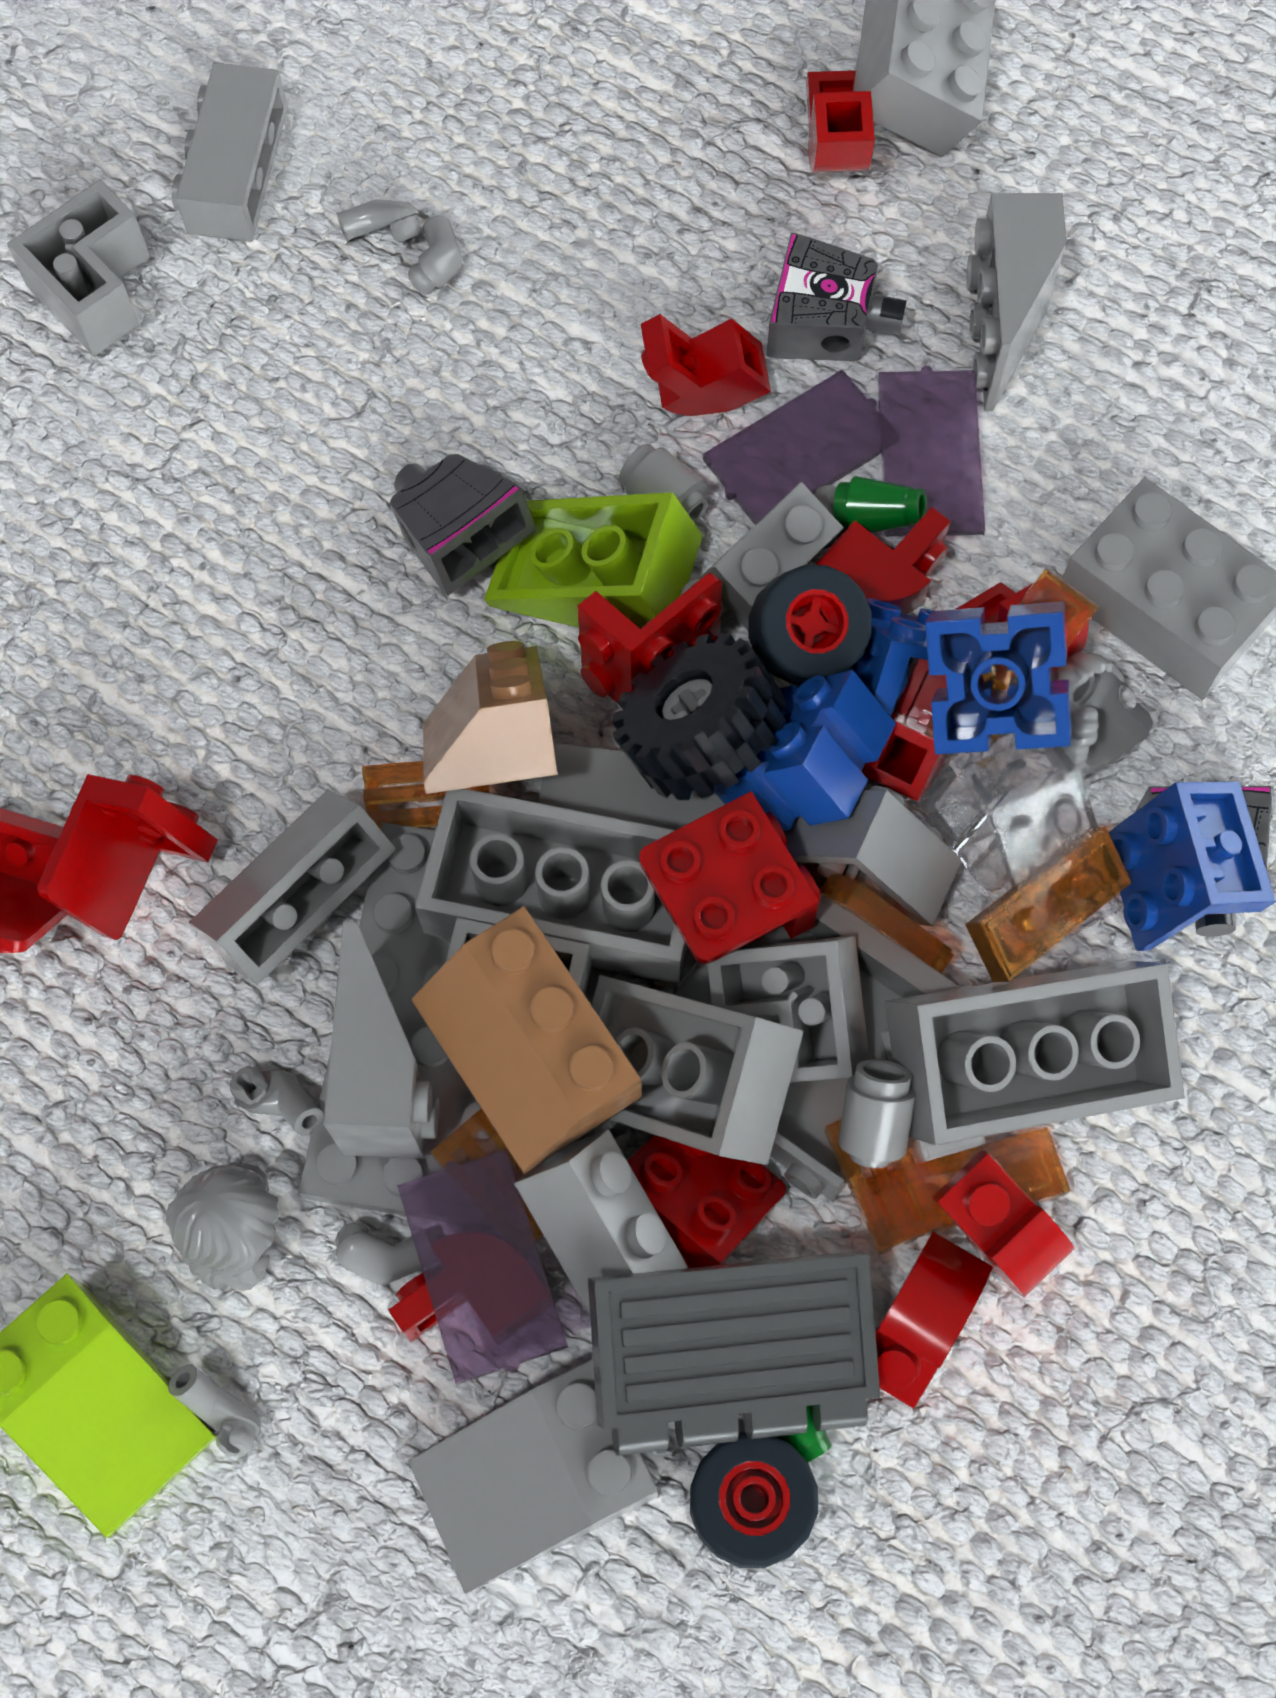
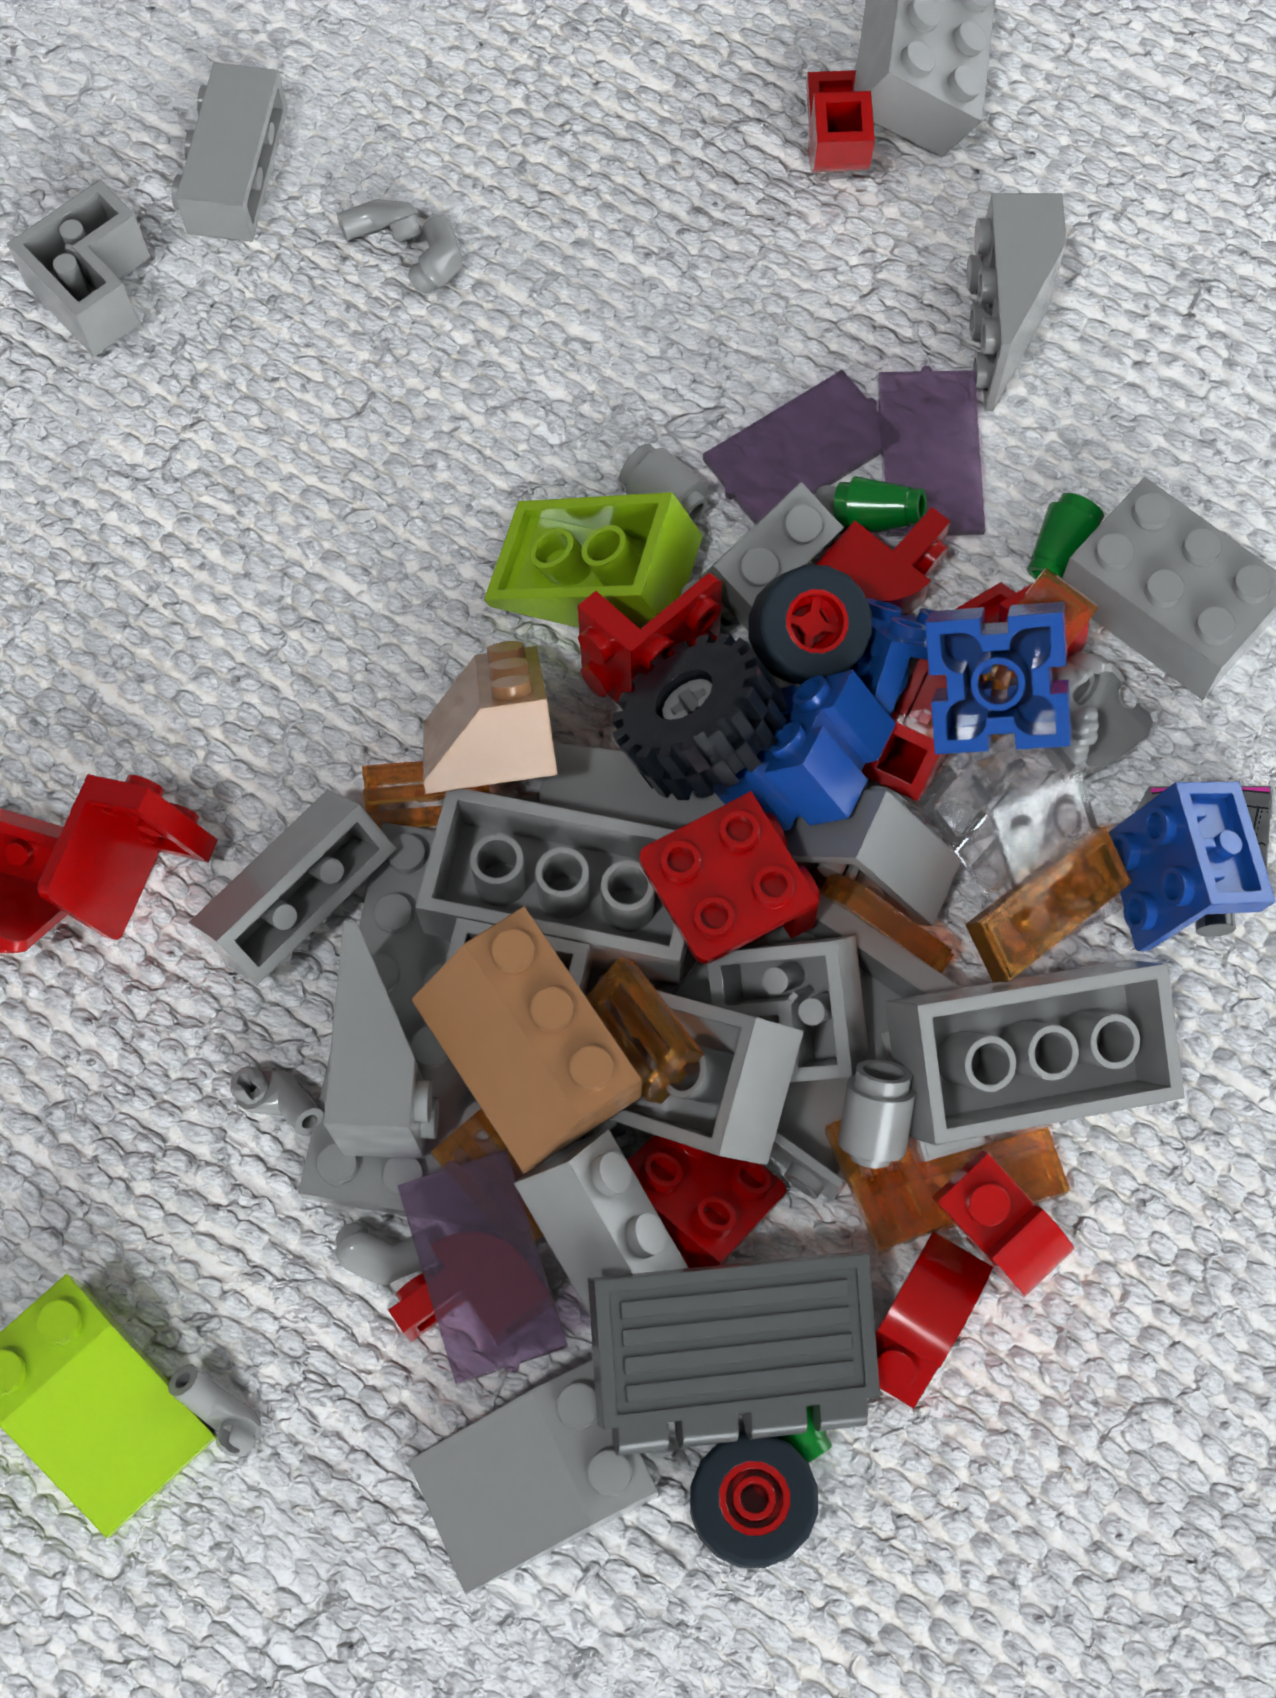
light grey hair [166,1163,279,1291] -> none
flat silver torso [389,454,536,596] -> none
red brick [641,314,771,416] -> none
flat silver torso [766,233,907,361] -> none
none -> clear orange tile [586,957,704,1104]
none -> green cone [1026,493,1104,584]

